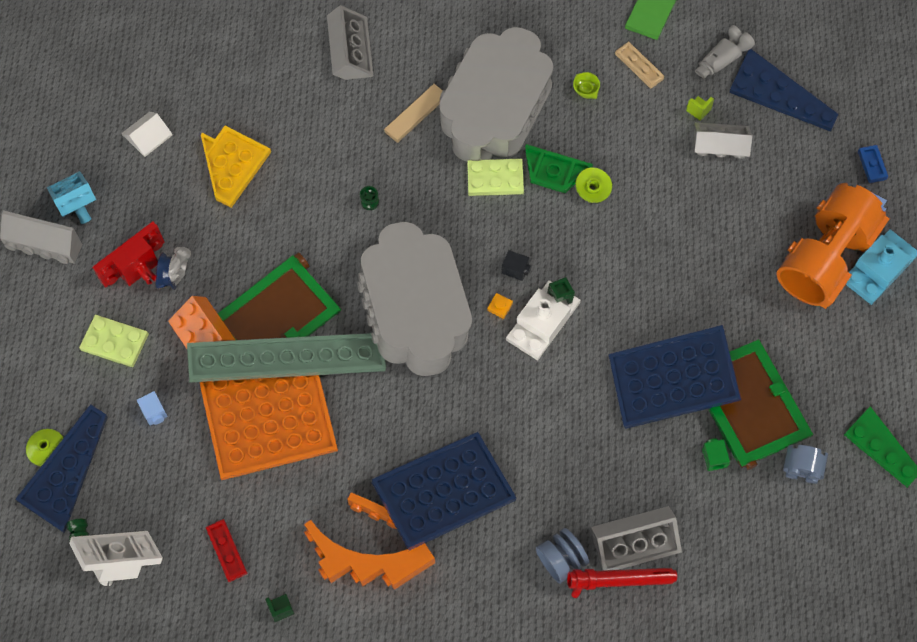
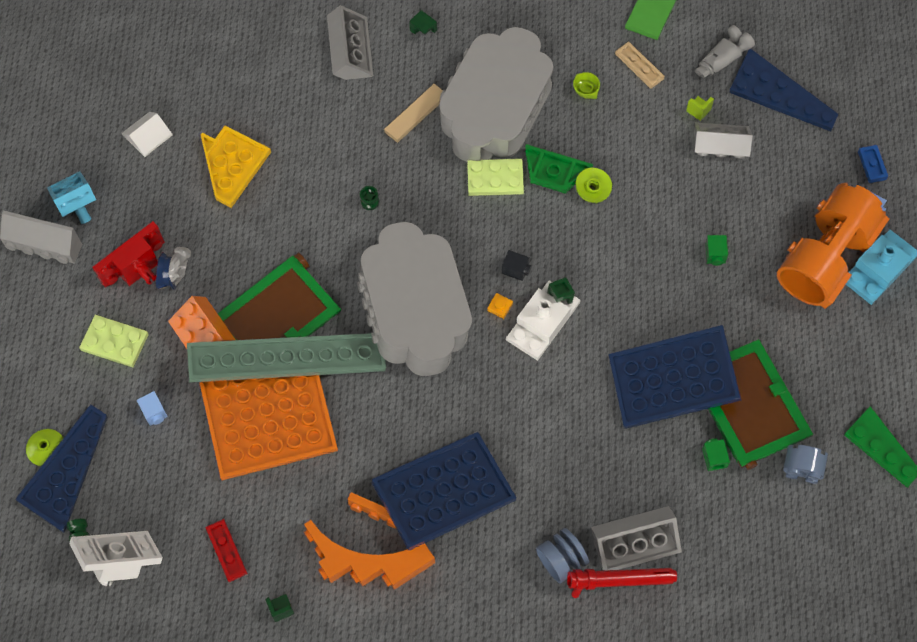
none -> dark green panel [409,10,437,34]
none -> green brick [705,235,728,266]

